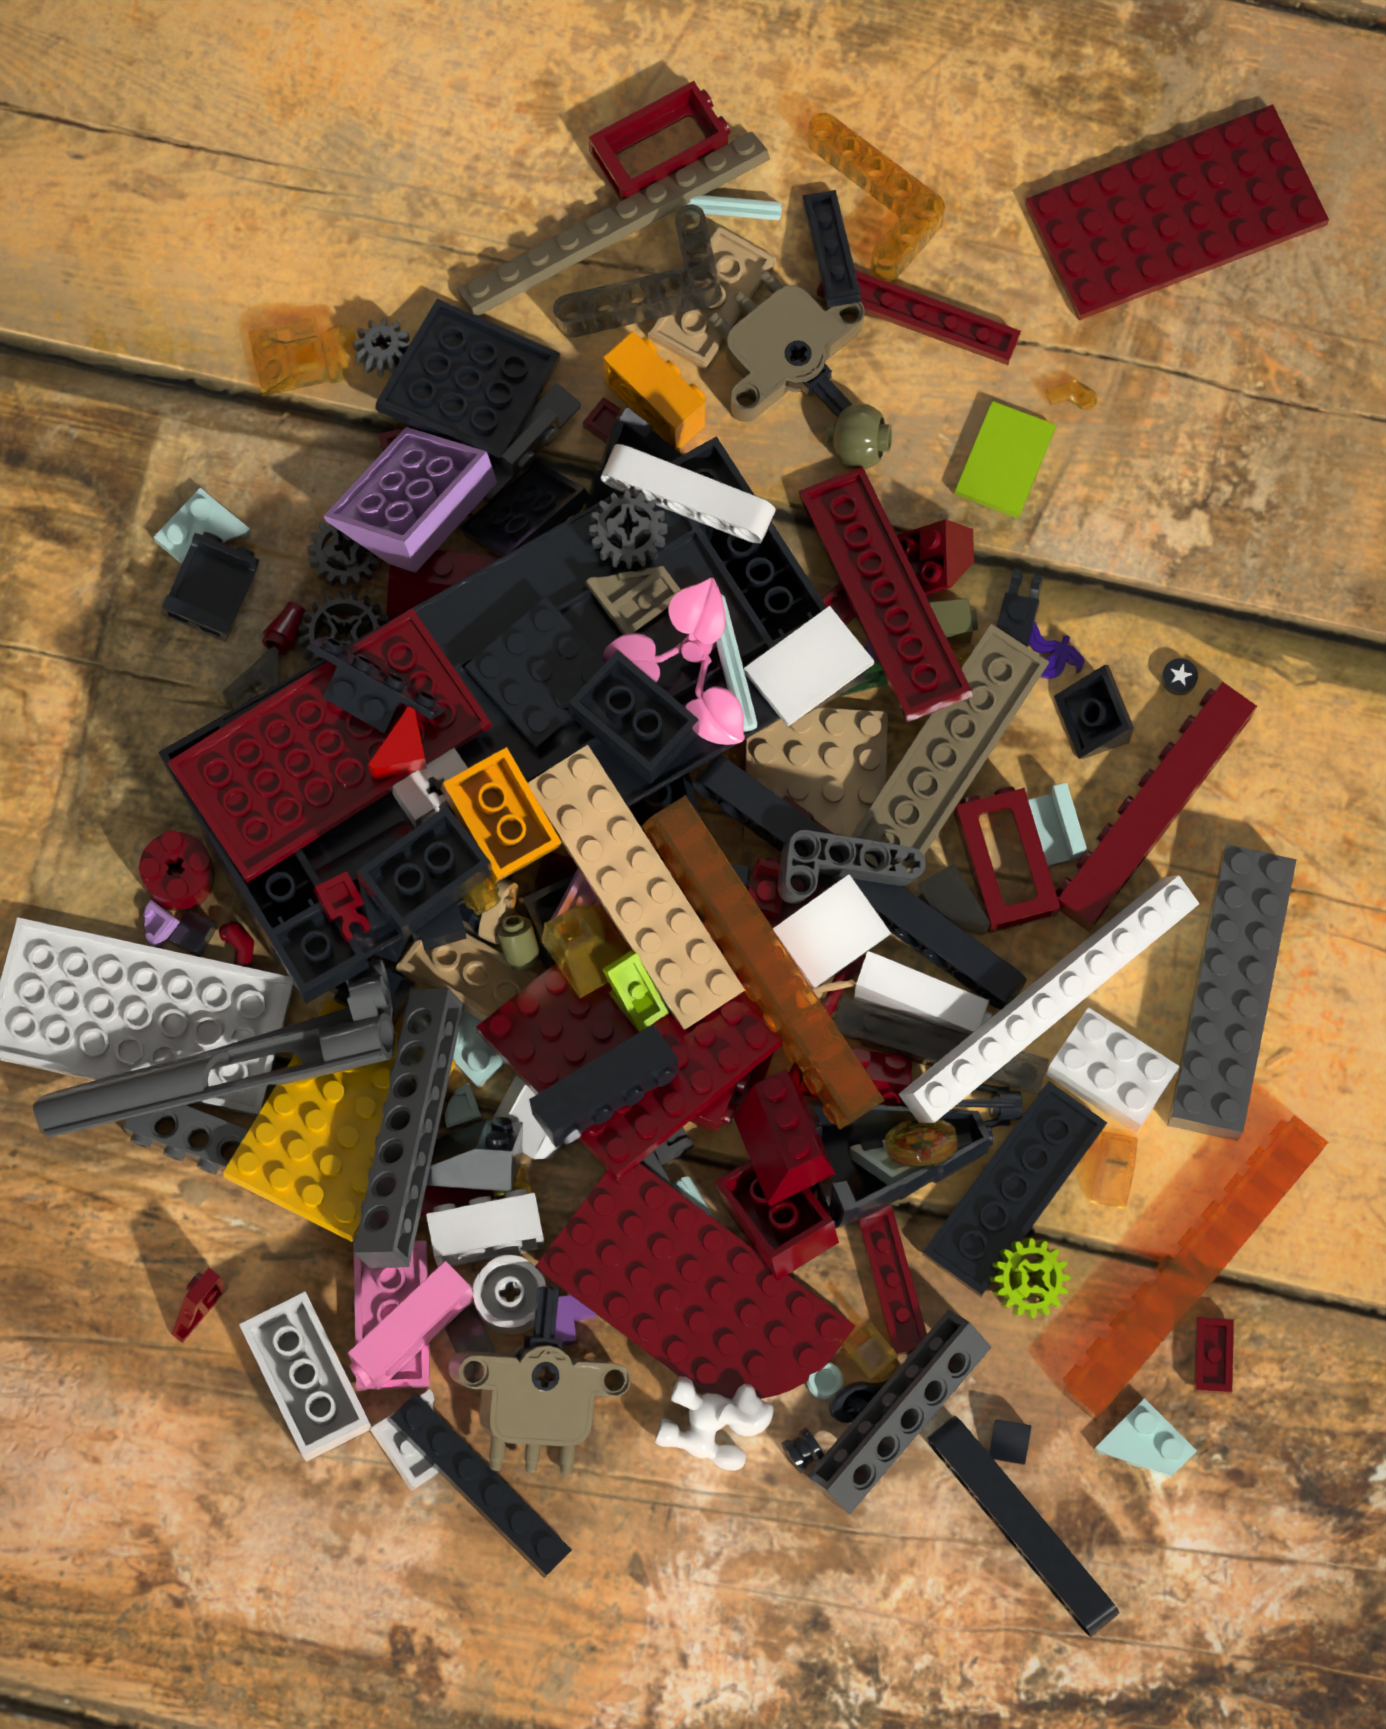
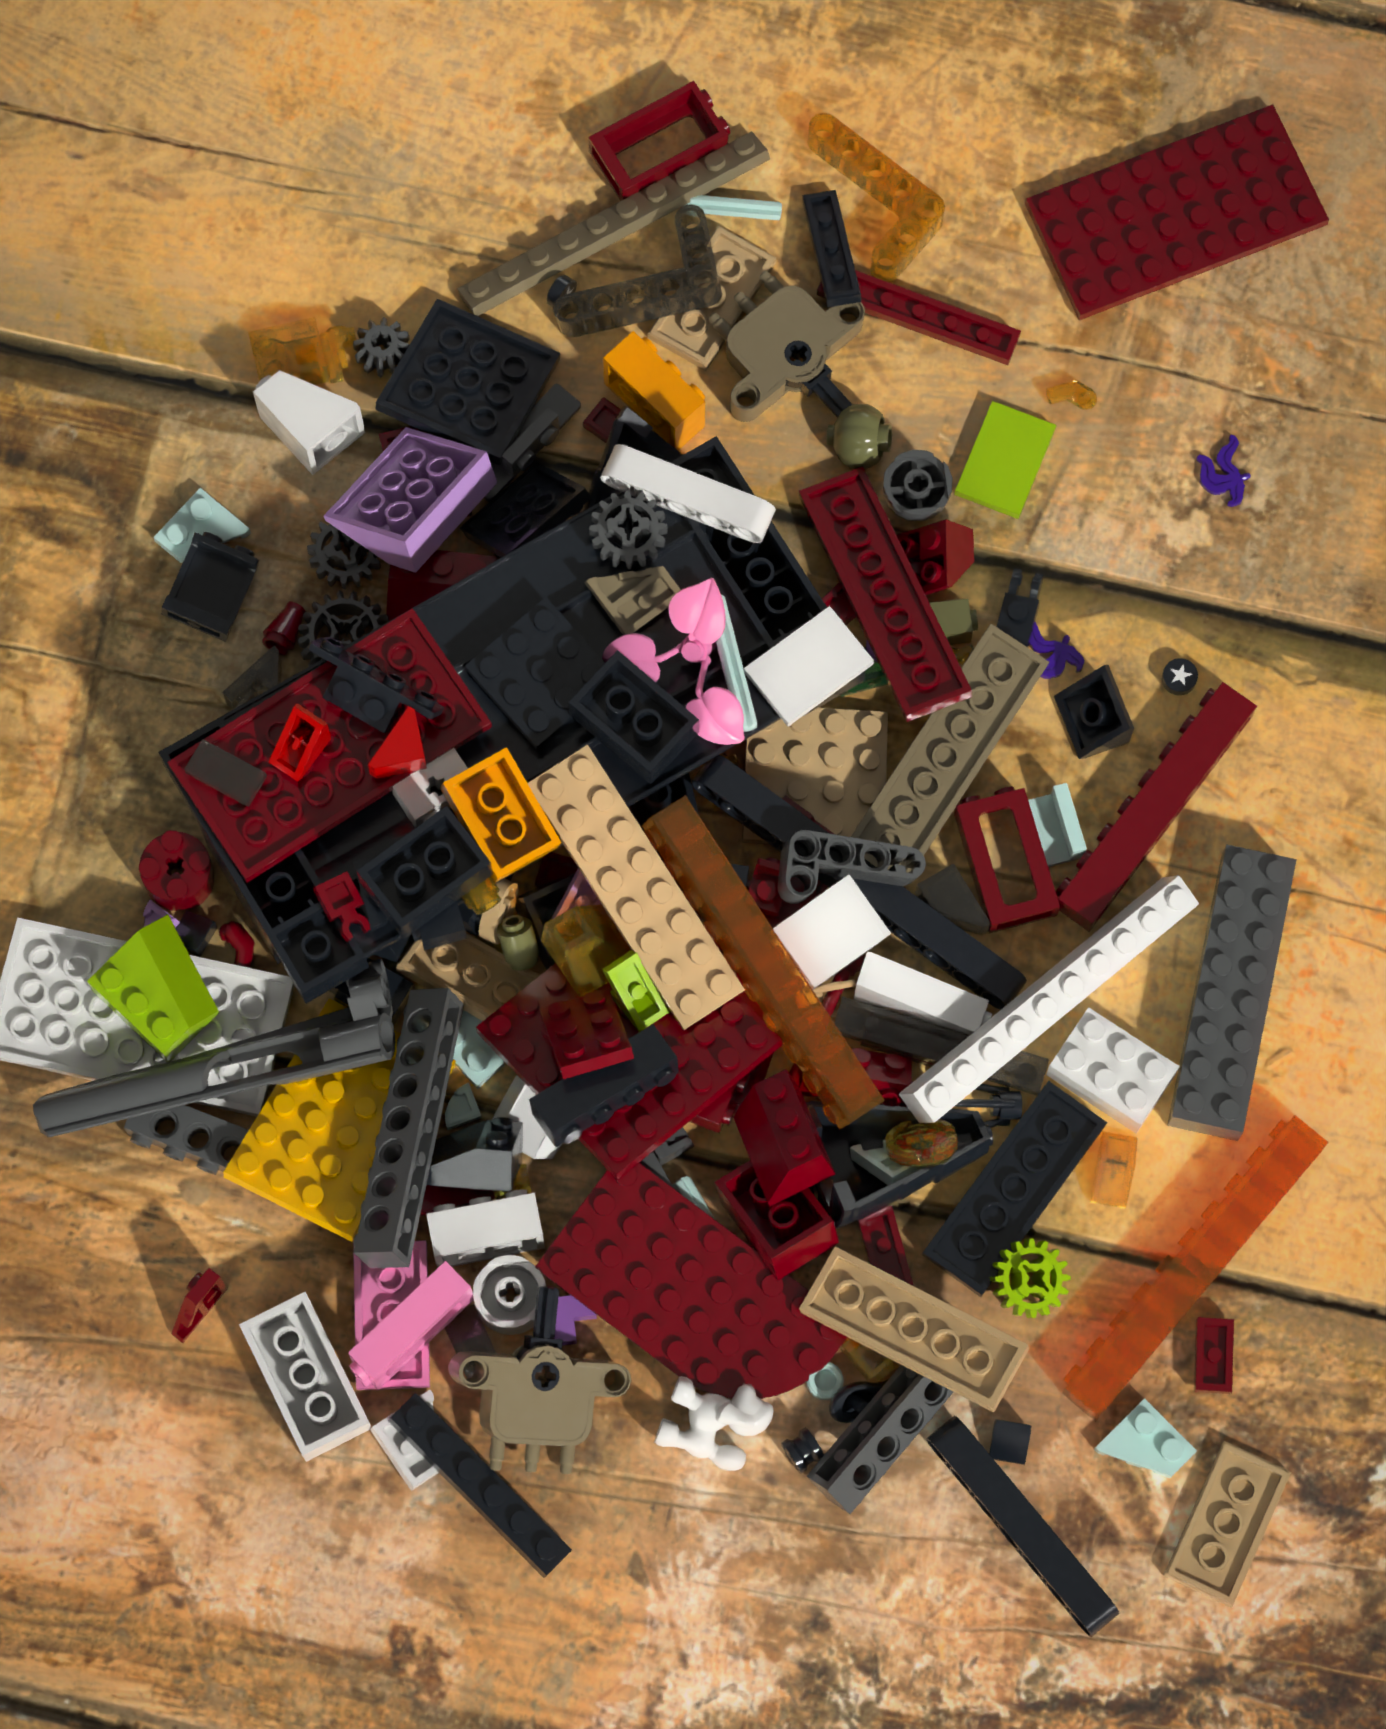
none -> lime wedge [87,914,219,1062]
none -> clear smoke tile [184,739,267,807]
none -> white slope [253,370,365,475]
none -> red slope [269,703,331,782]
none -> dark red plate [539,988,634,1080]
none -> black tile [547,275,577,311]
none -> tan plate [799,1246,1029,1413]
none -> dark grey cylinder [883,450,953,522]
none -> tan tile [1163,1441,1291,1607]
none -> dark purple piece [1196,435,1251,507]

